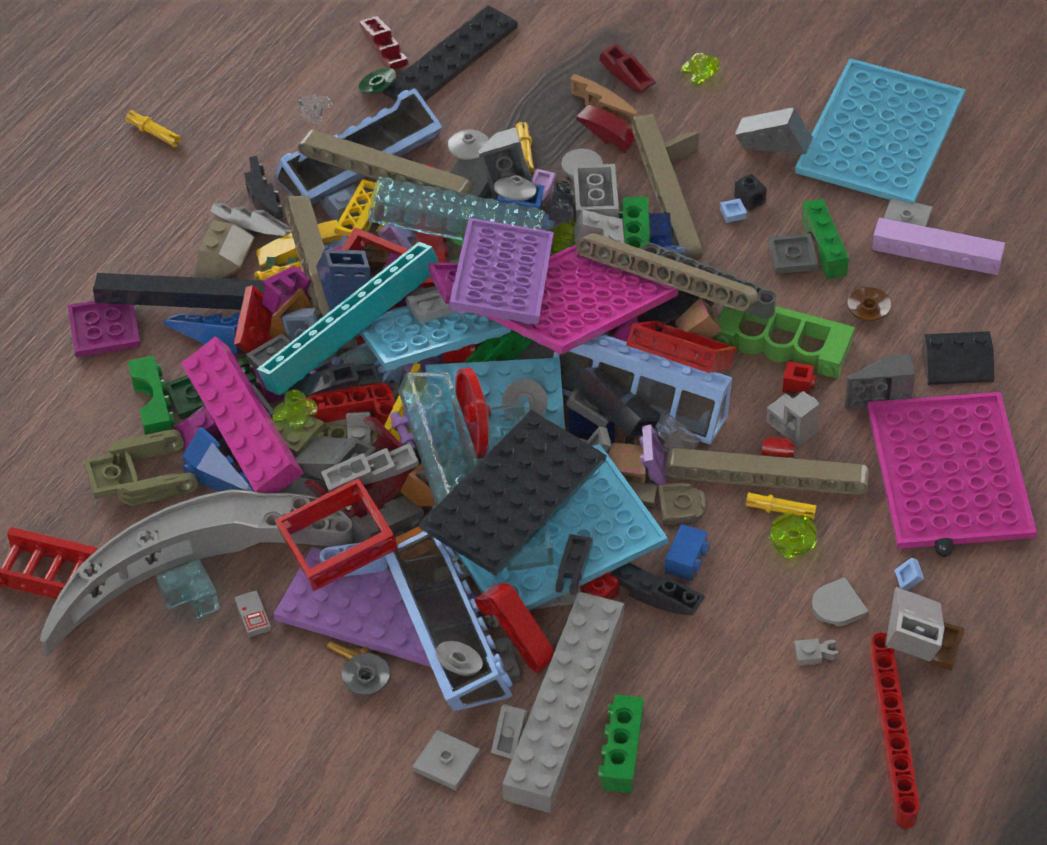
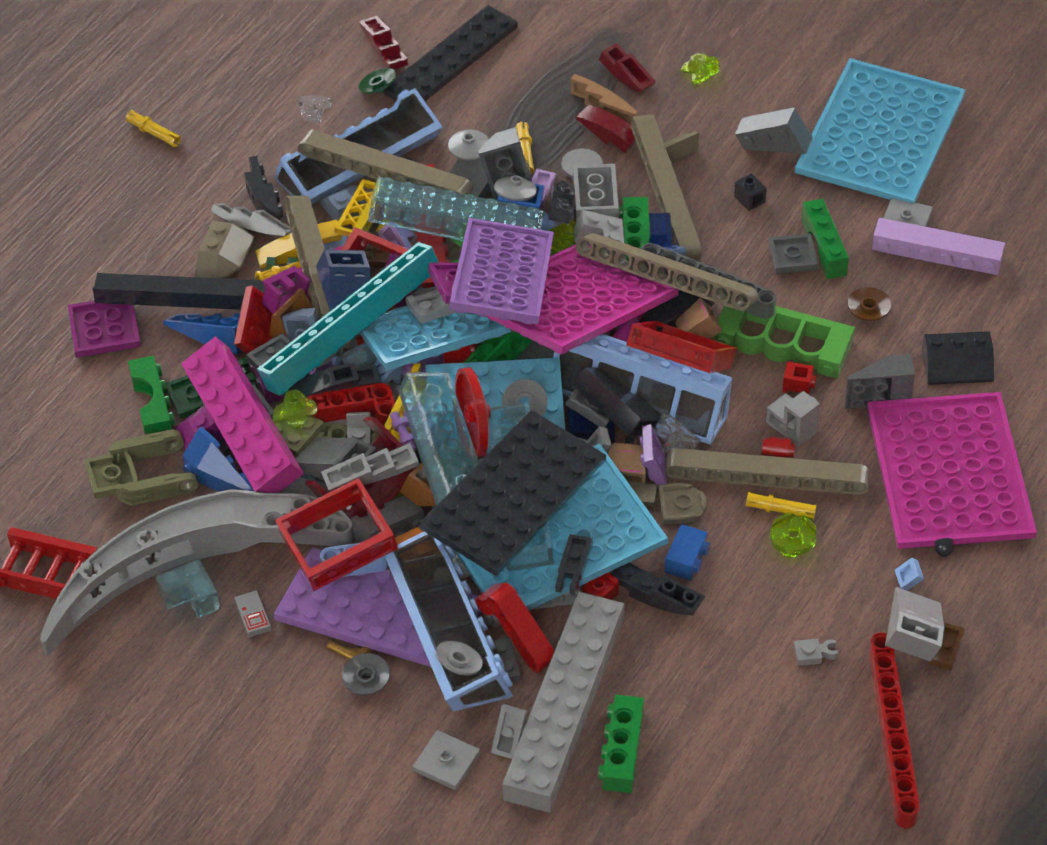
light blue plate [720,199,747,223] -> none
light grey tile [812,577,868,626] -> none

